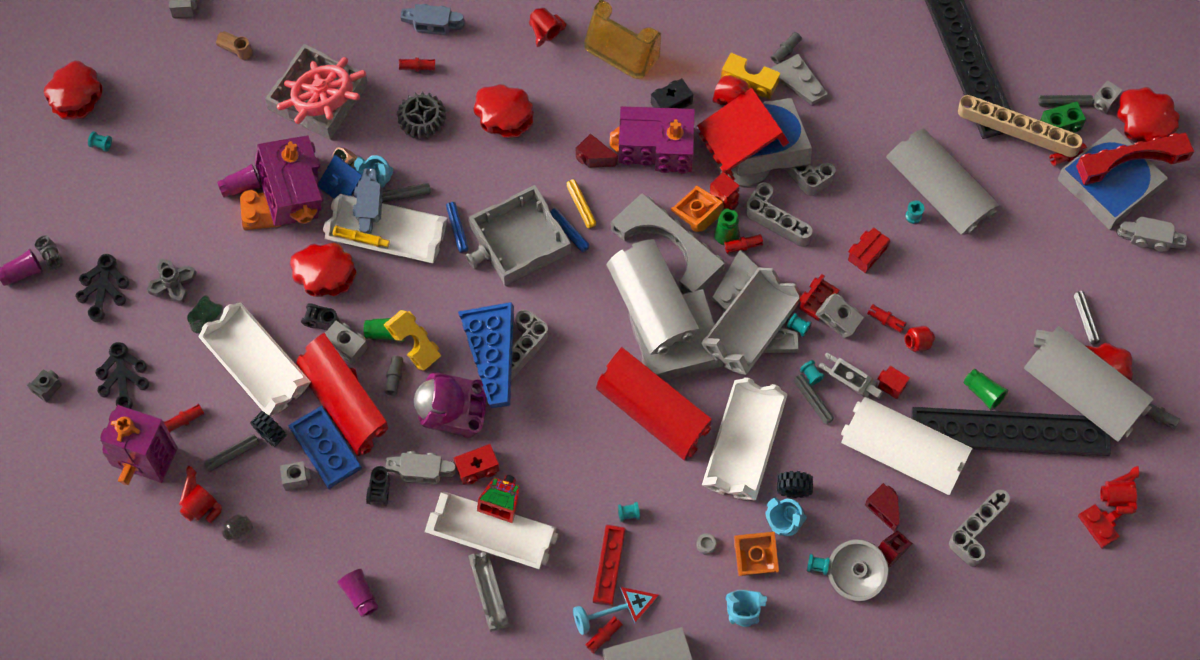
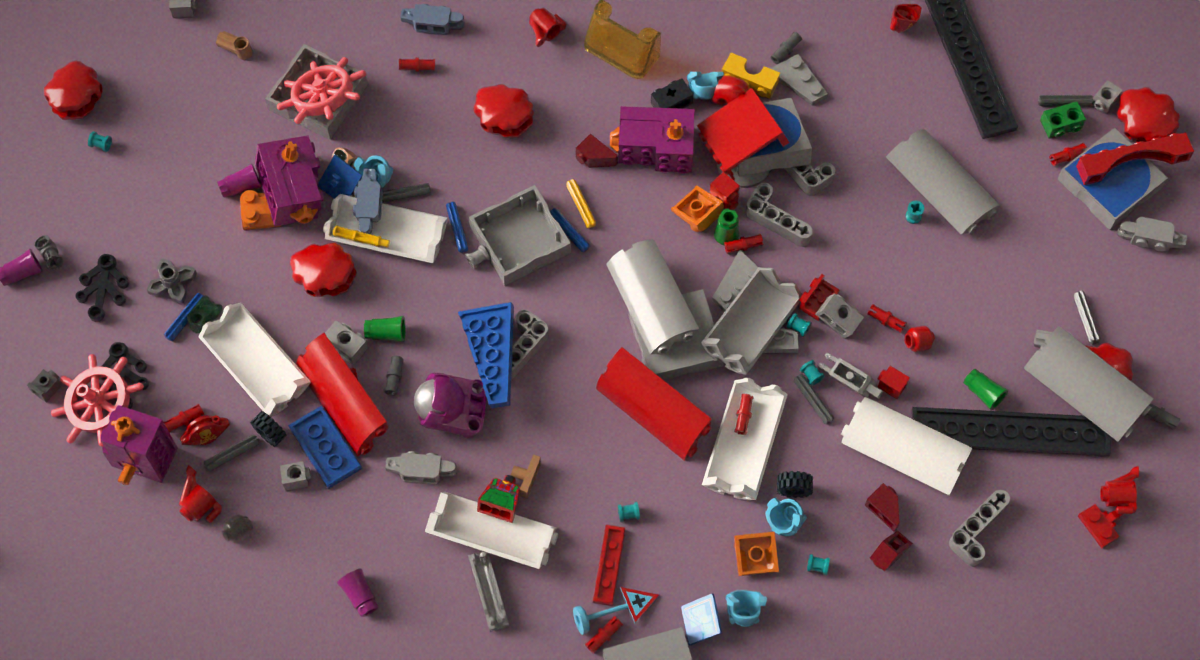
black piece [301,303,340,330] -> none
black piece [366,466,391,506] -> none
yellow arch [384,310,441,371] -> none
dark grey gear [397,91,446,140] -> none
red brick [453,444,500,485] -> none
light grey arch [611,193,724,294] -> none
light grey tile [696,533,717,555] -> none
light grey dish [828,539,889,601] -> none
red brick [848,228,891,273] -> none
tan beam [958,95,1082,157] -> none
none -> coral piece [51,354,144,447]
none -> blue axle [164,293,206,341]
none -> red hat [180,415,230,445]
none -> medium nougat tile [511,454,541,499]
none -> piece [681,594,722,646]
none -> medium azure helmet [687,72,724,100]
none -> red pin [734,394,754,435]
none -> red hat [890,4,922,33]

